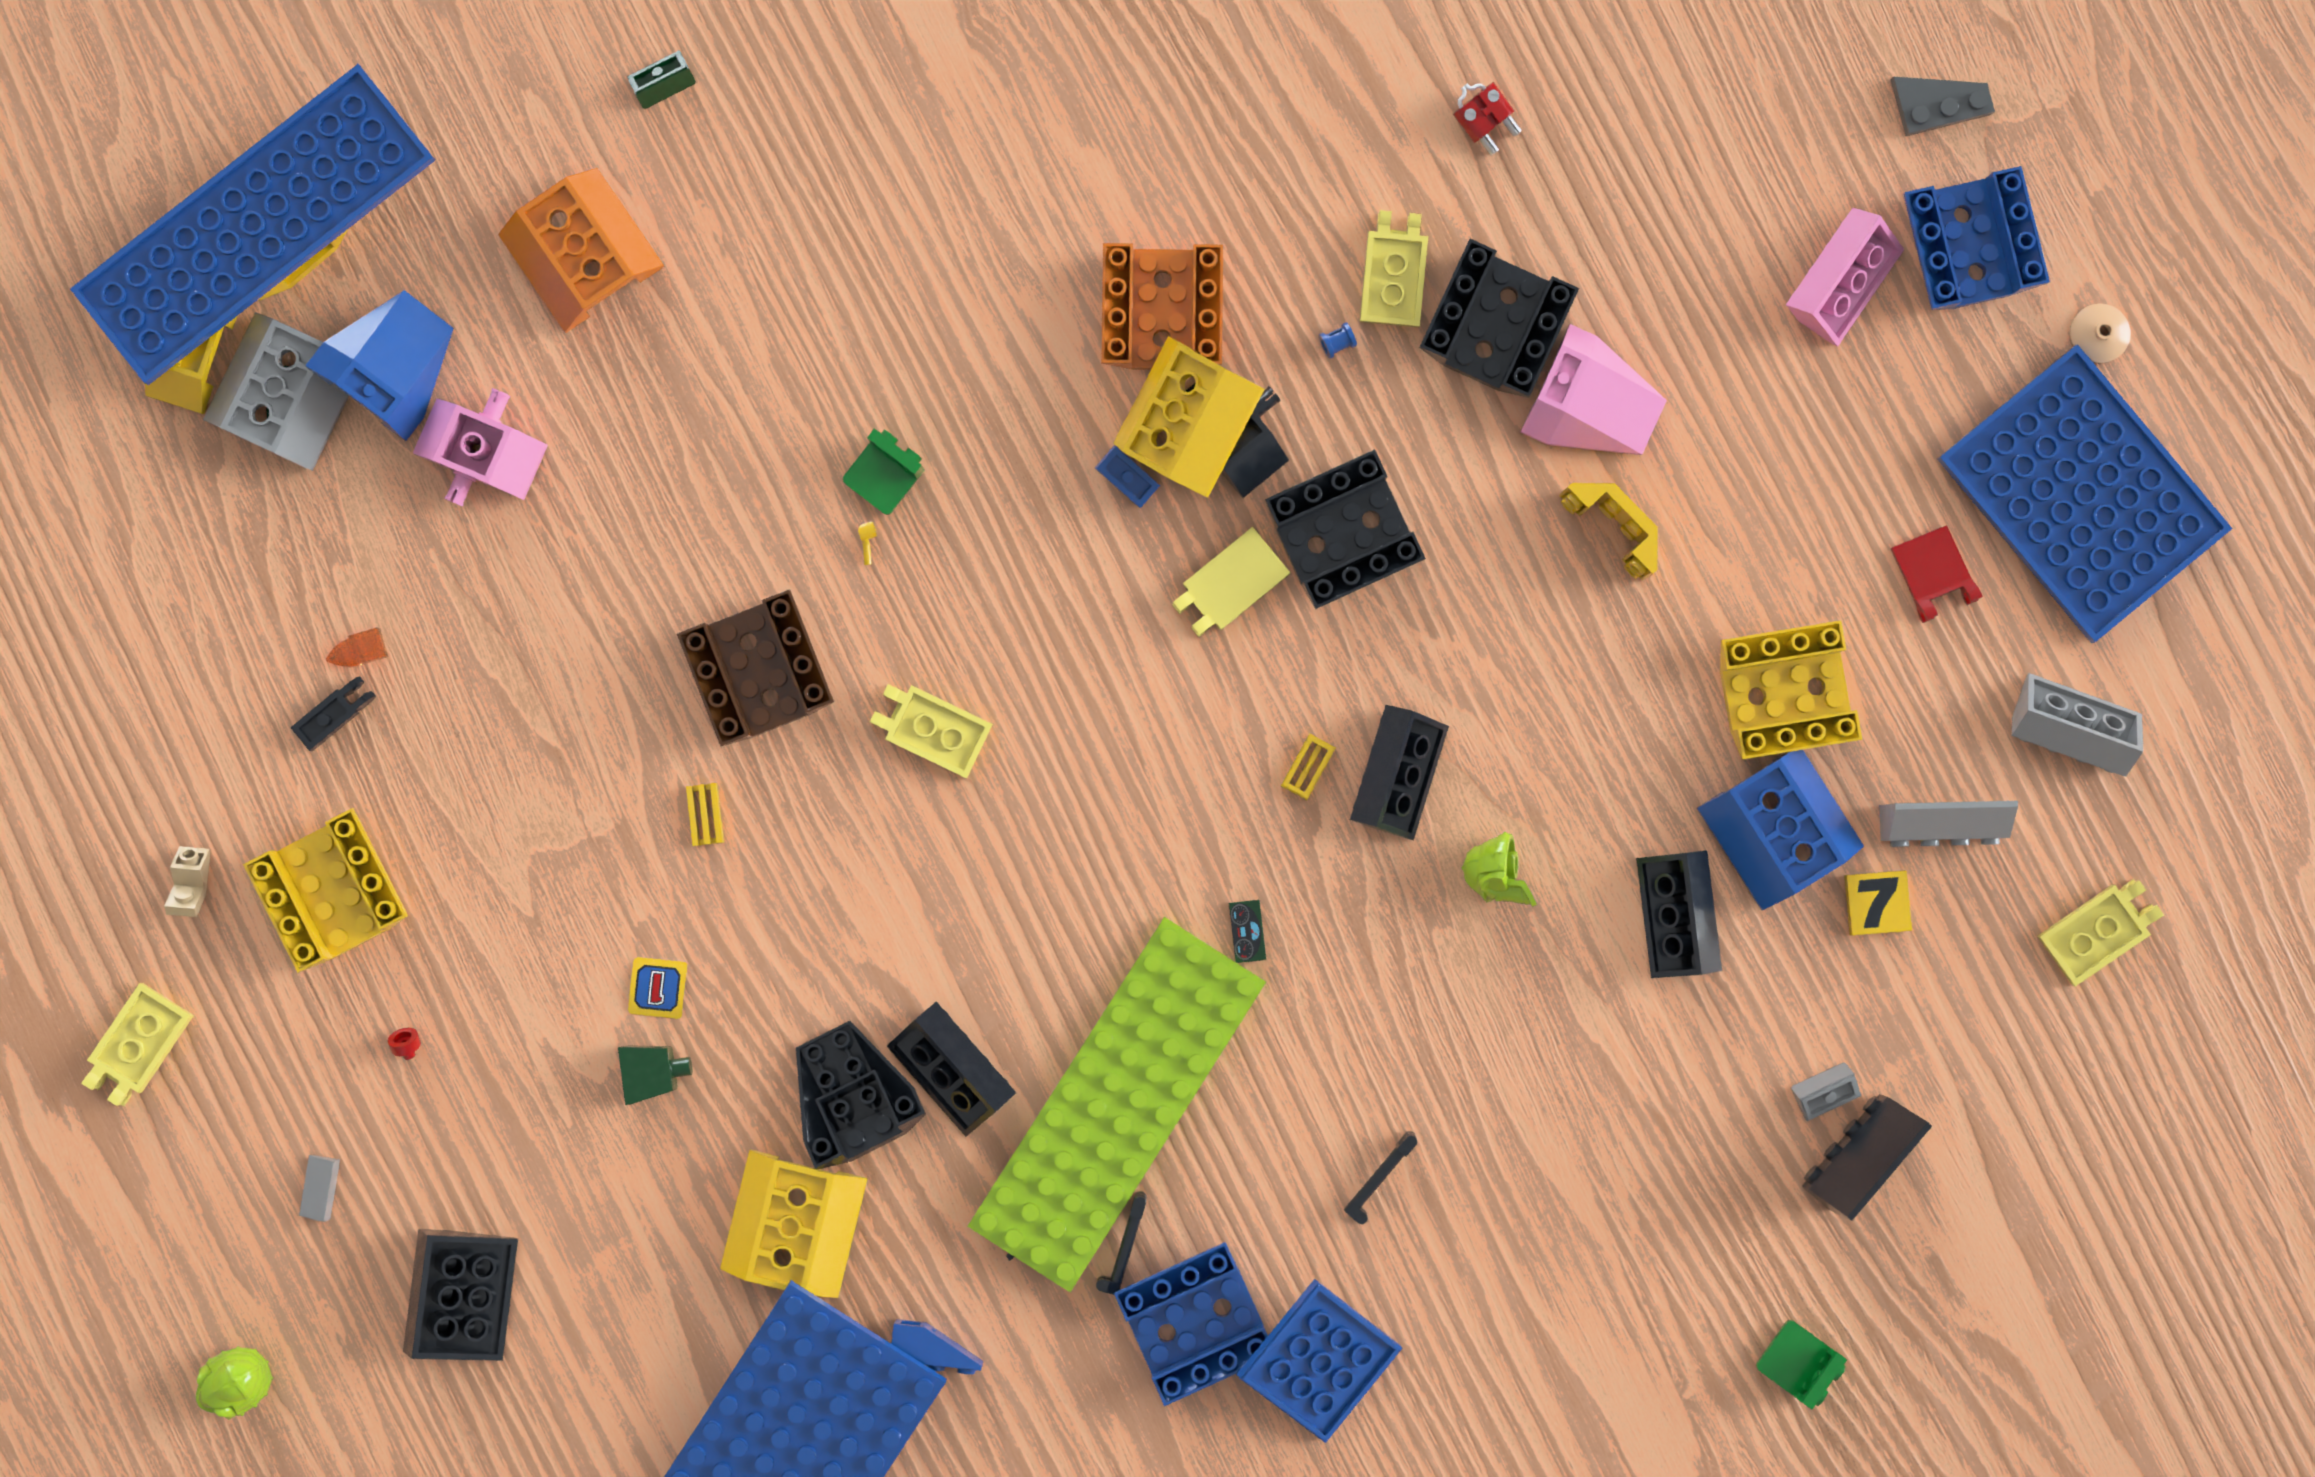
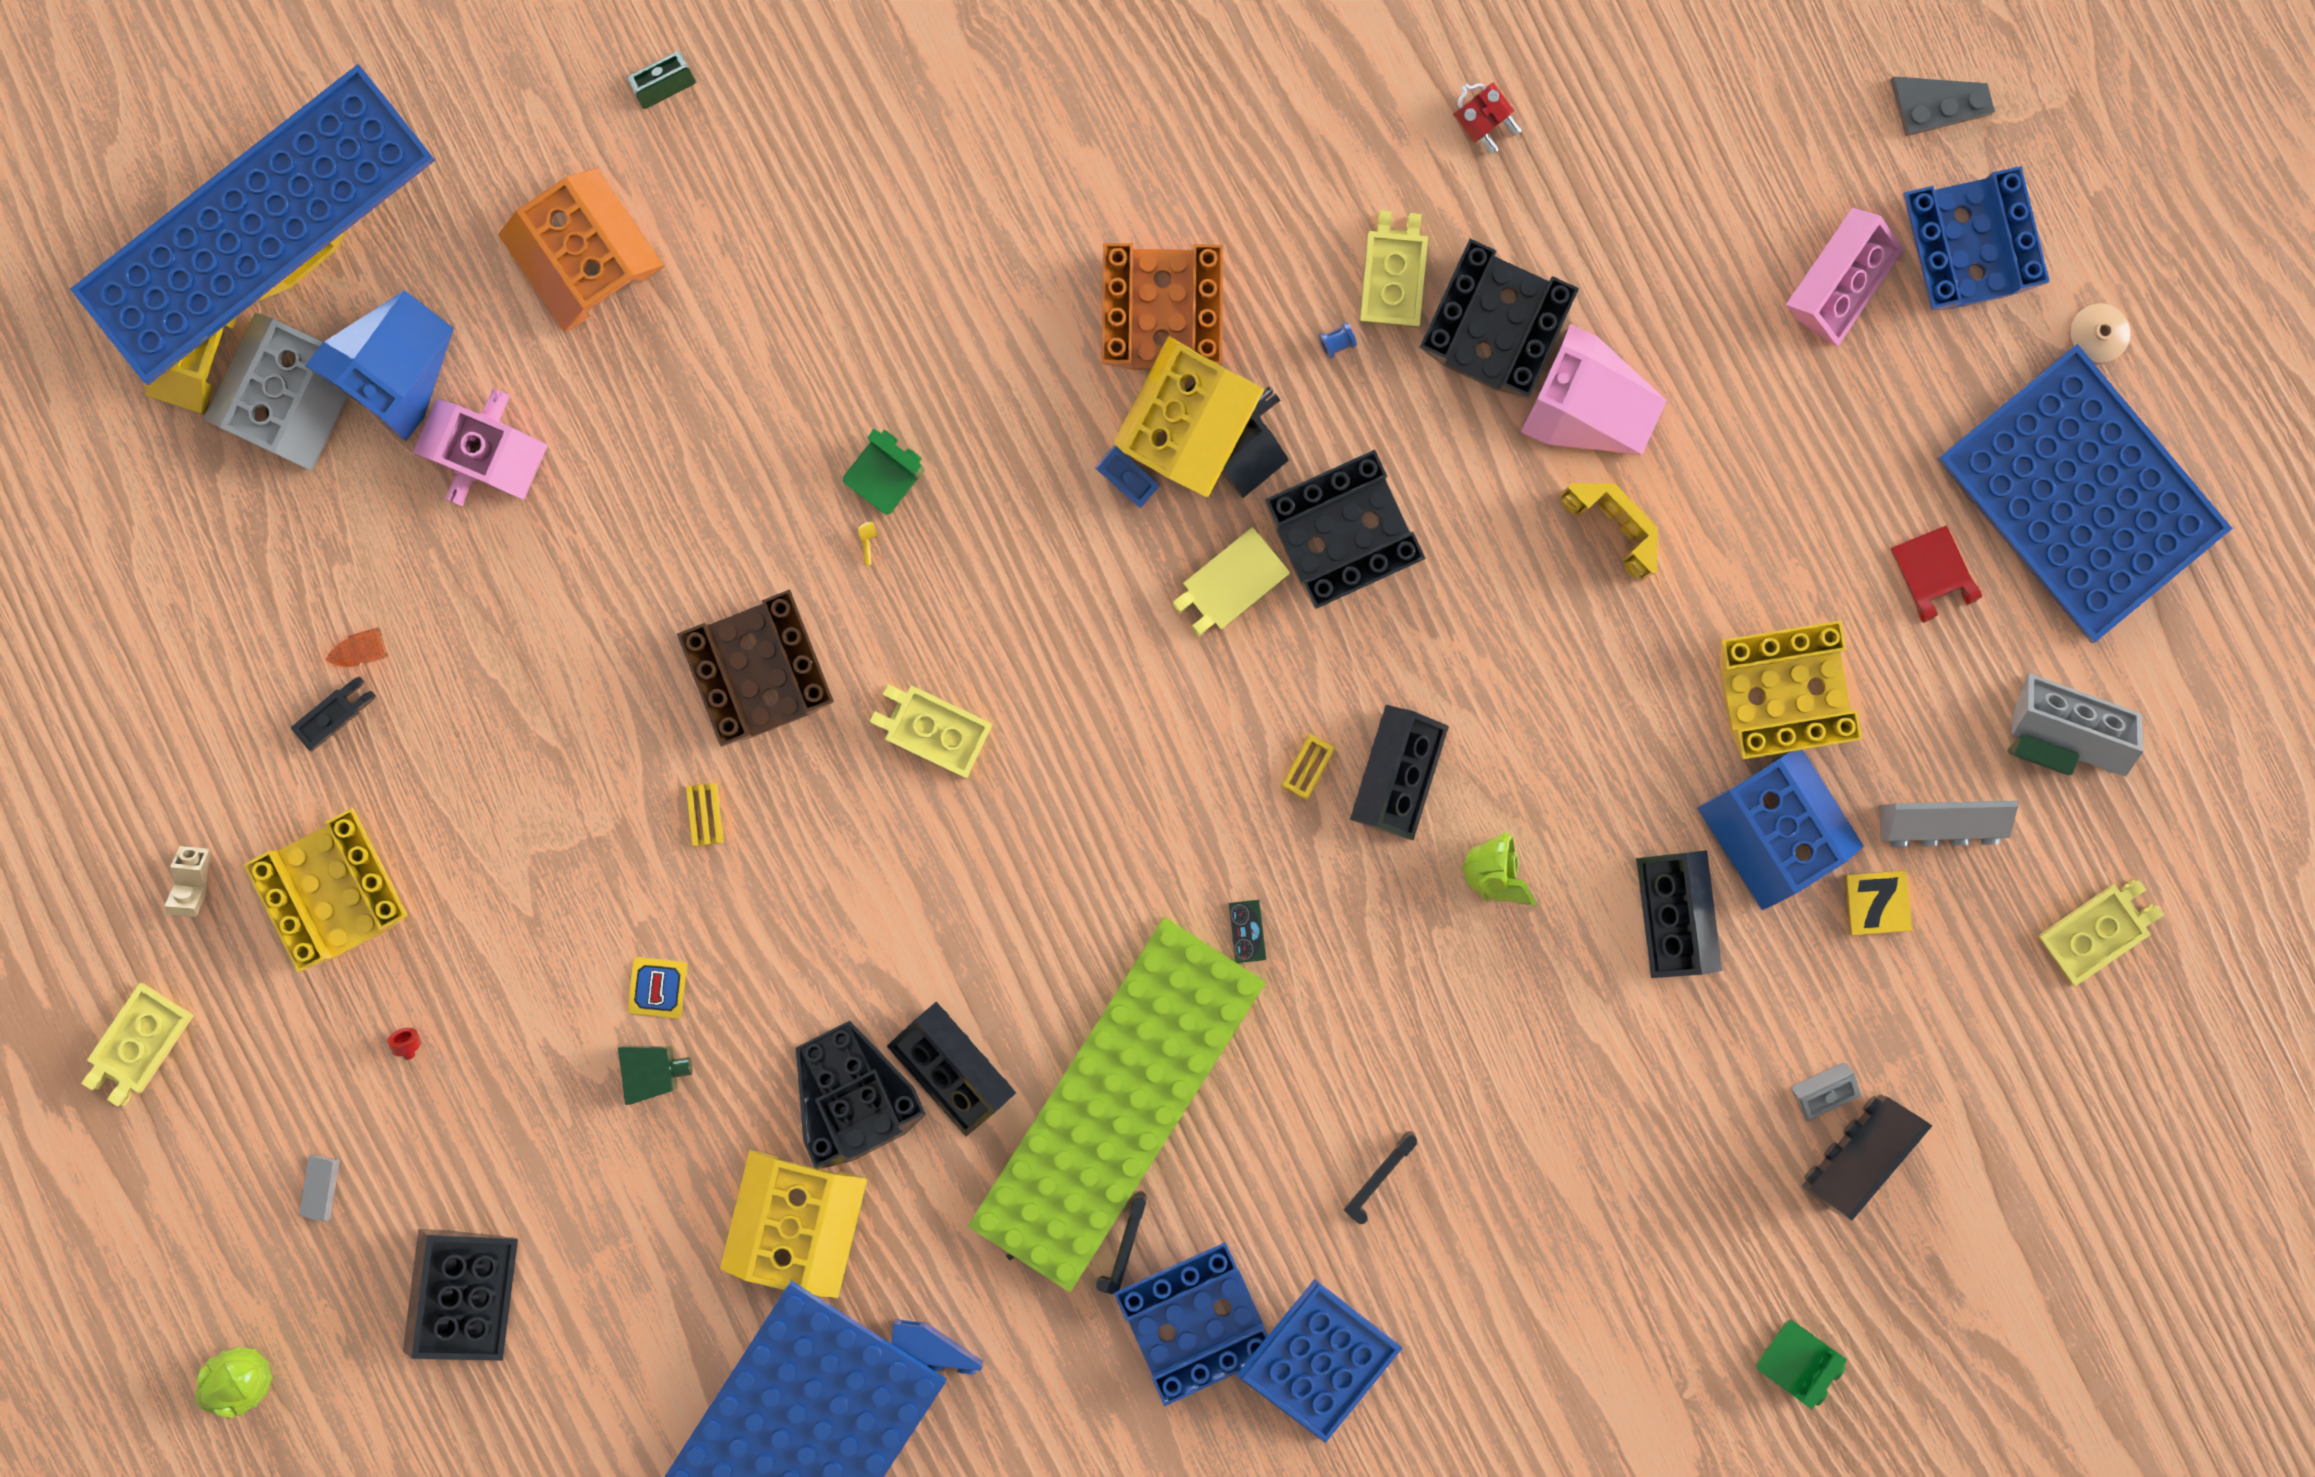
none -> dark green slope [2007,734,2079,776]

